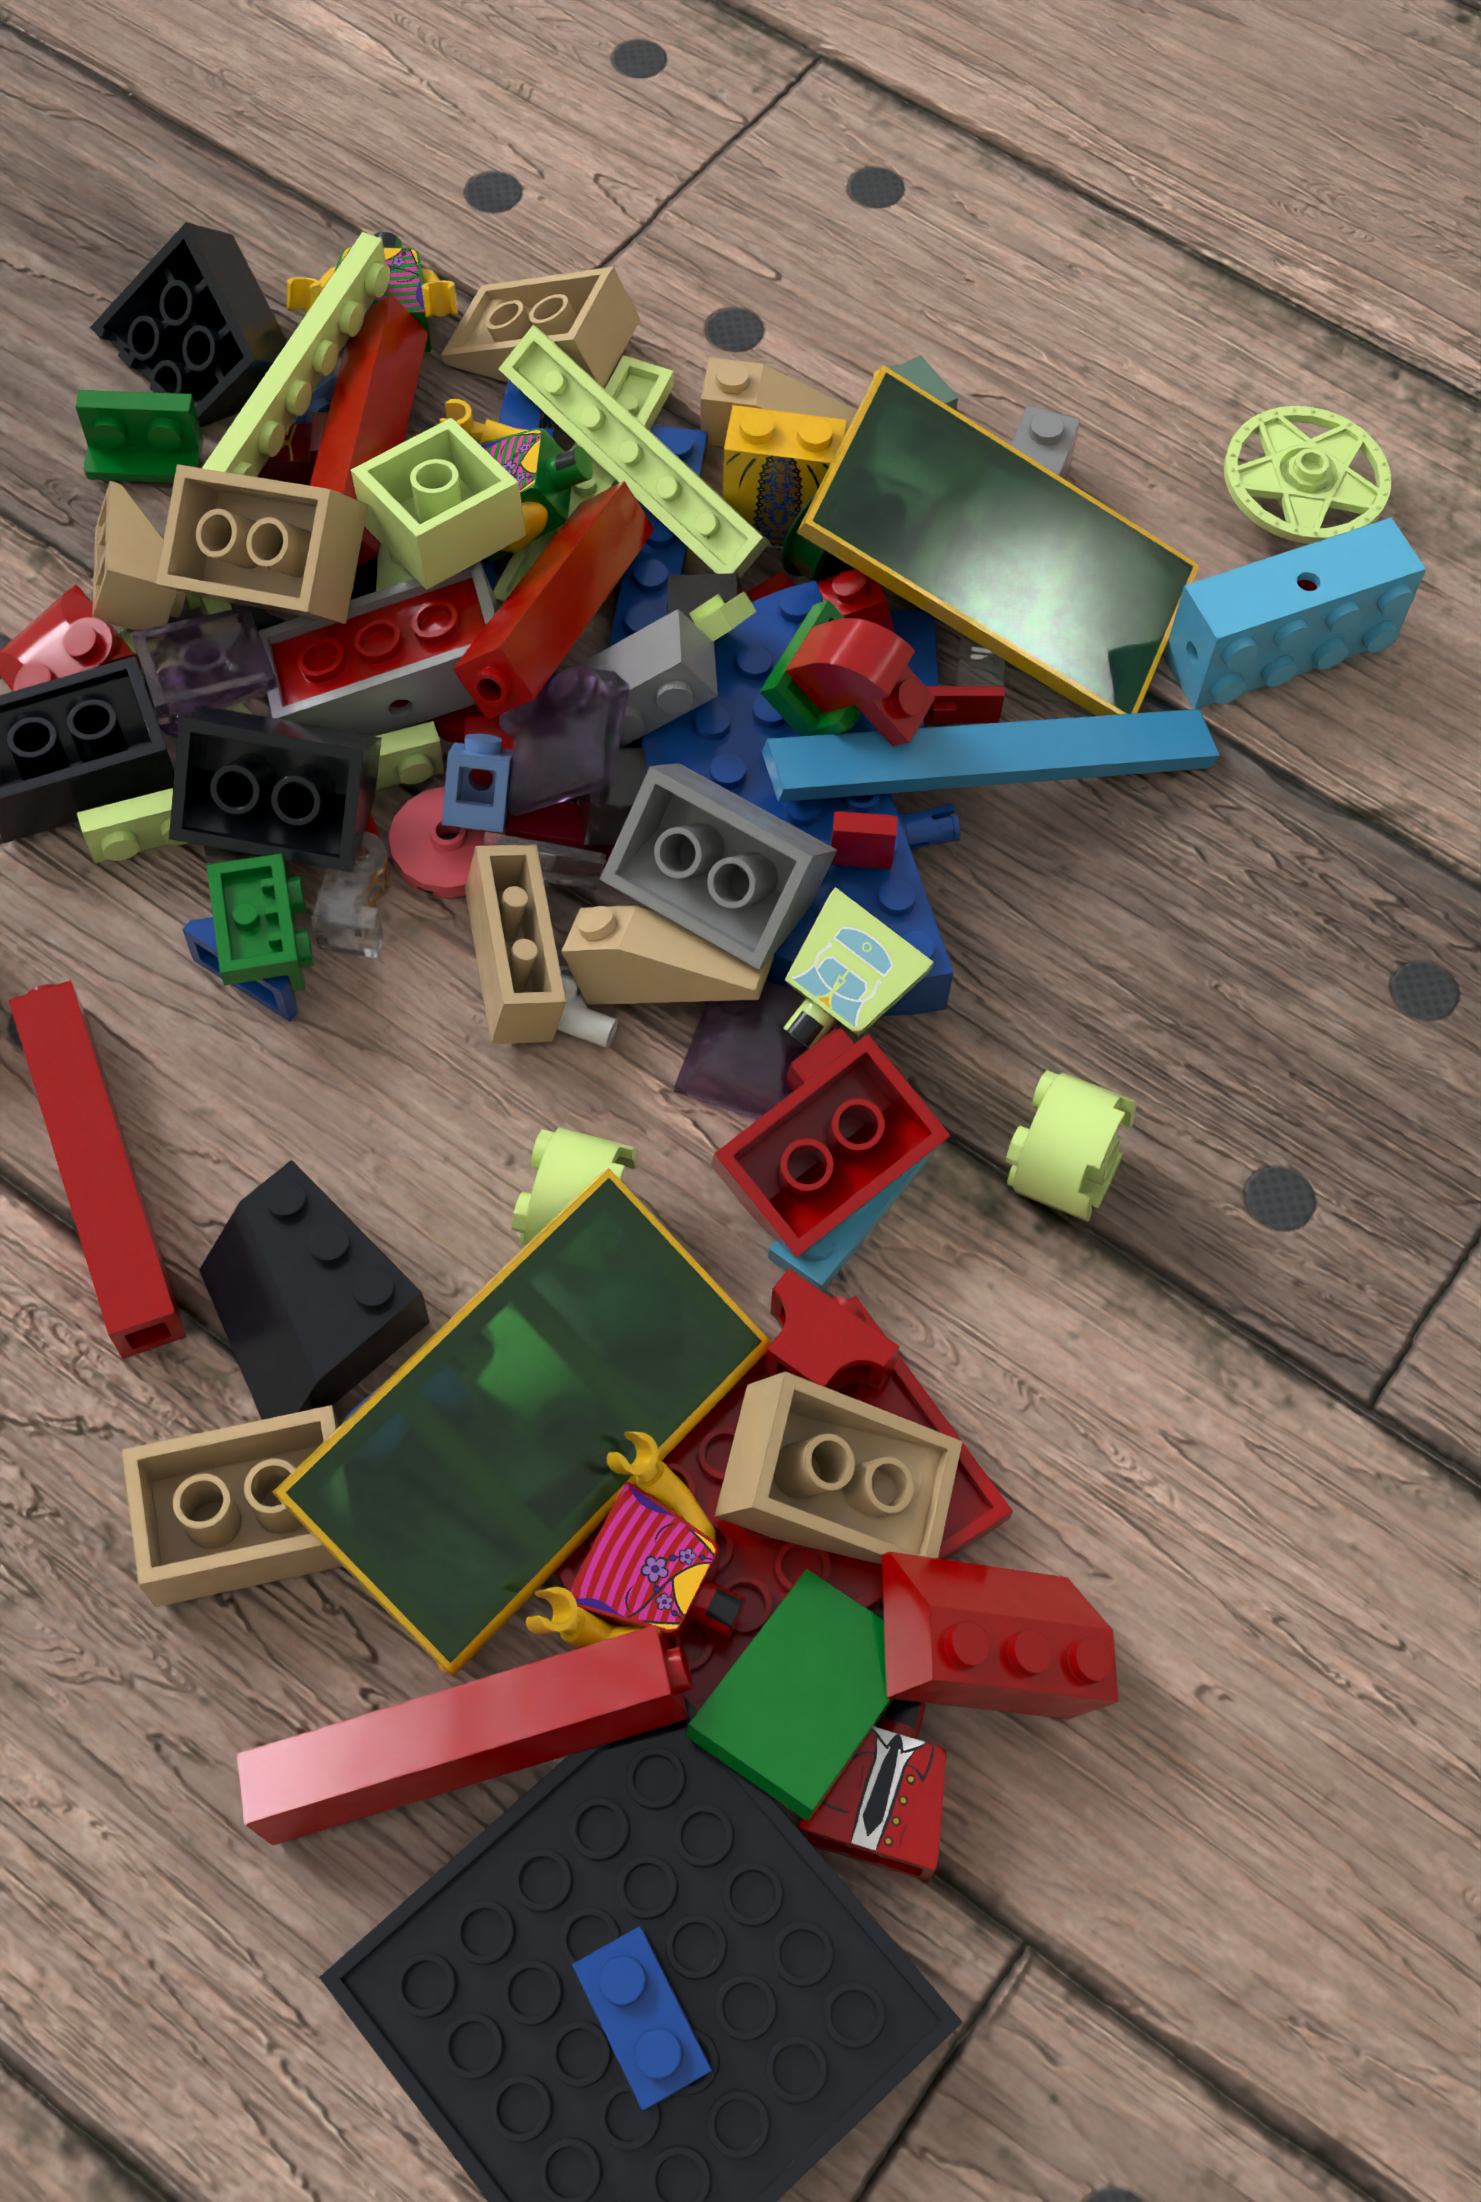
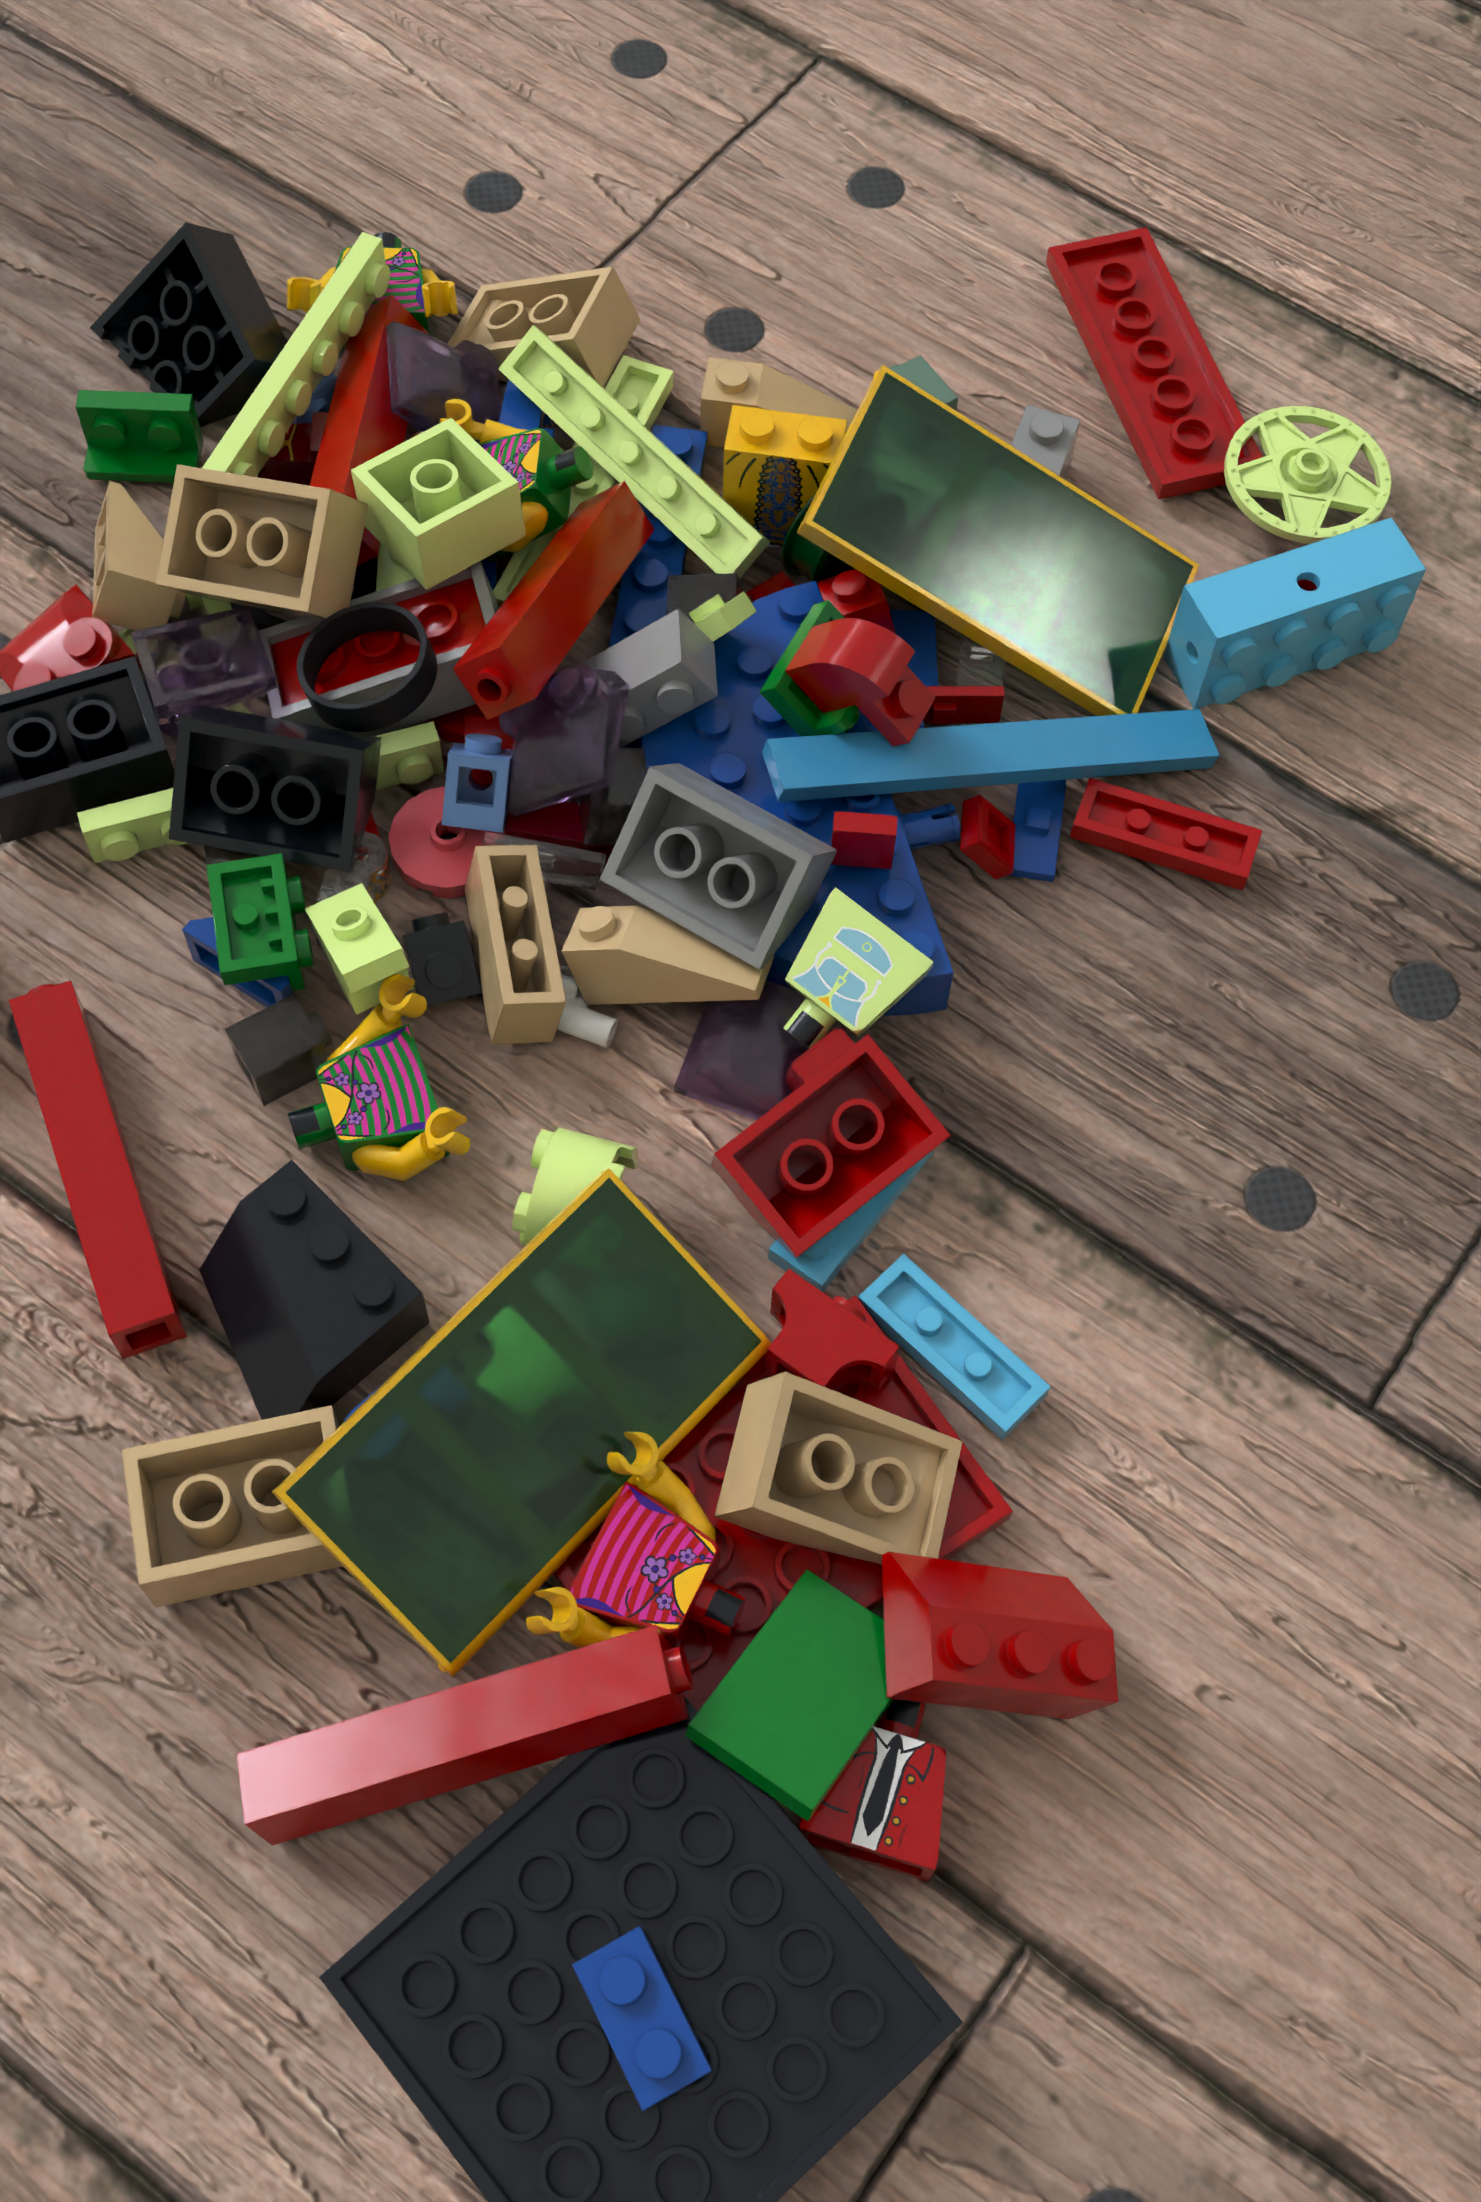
yellowish green brick [1006,1070,1137,1222] -> none
none -> clear smoke brick [225,994,333,1106]
none -> torso [288,974,471,1181]
none -> black tyre [297,602,437,732]
none -> yellowish green brick [305,883,414,1015]
none -> slope [386,321,502,444]
none -> black bracket [401,912,482,1006]
none -> medium azure plate [858,1253,1051,1441]
none -> red tile [960,794,1016,880]
none -> blue piece [1008,779,1067,882]
none -> red plate [1046,227,1263,500]
none -> red plate [1070,778,1262,891]

